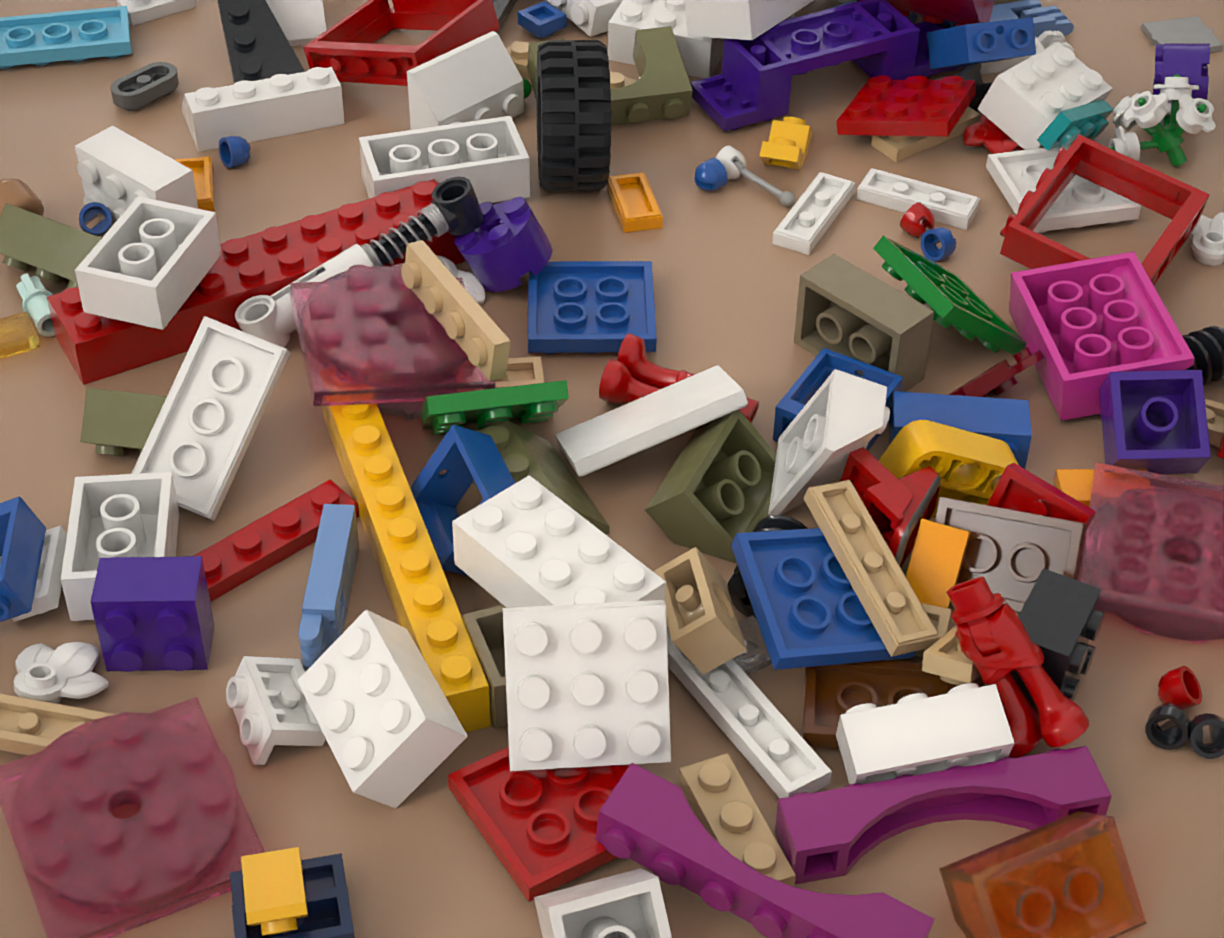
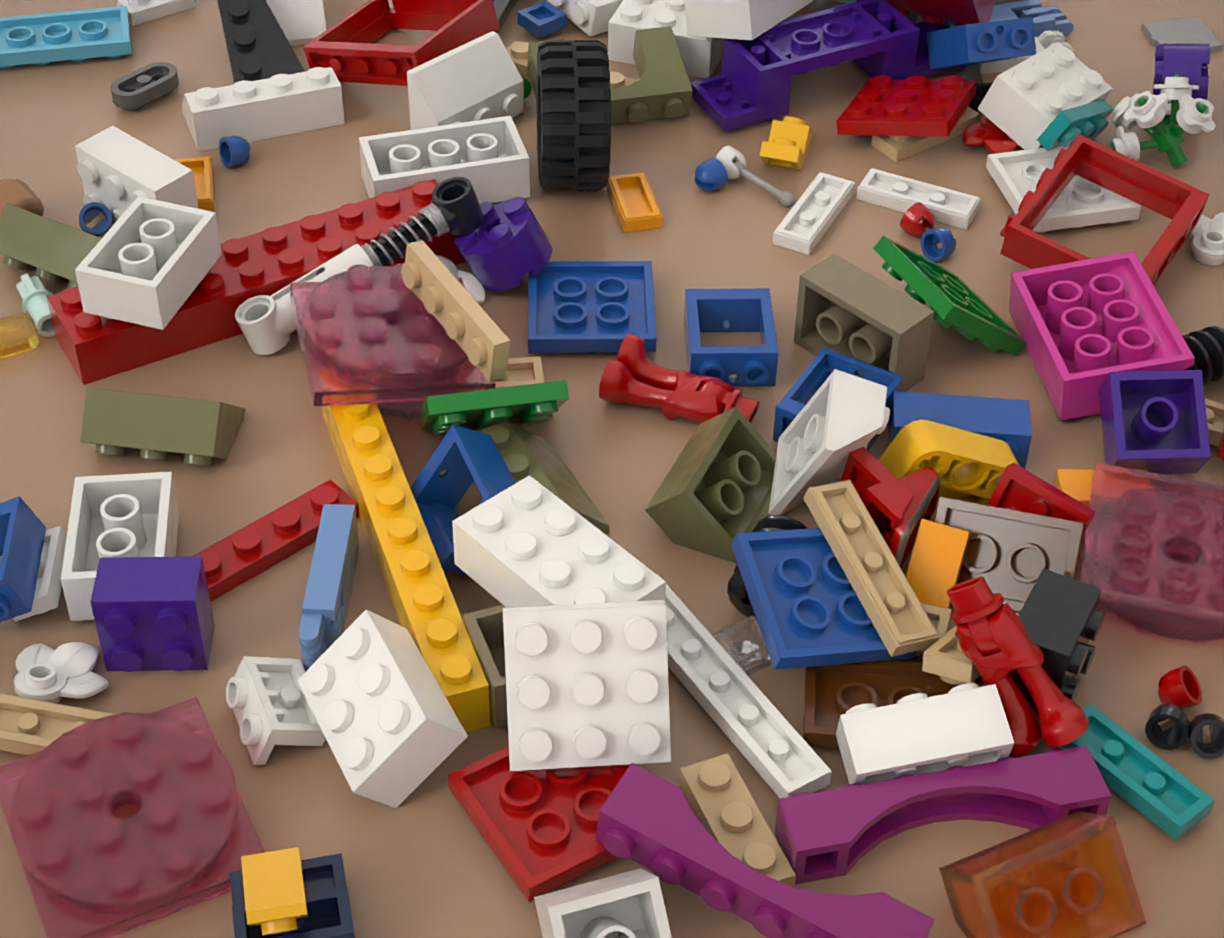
white tile [131,316,290,521] -> none
white tile [555,365,748,477] -> none
tan brick [653,547,747,675] -> none
dark red hinge [948,347,1045,397] -> none
none -> blue window [684,288,778,387]
none -> teal plate [1059,704,1215,841]

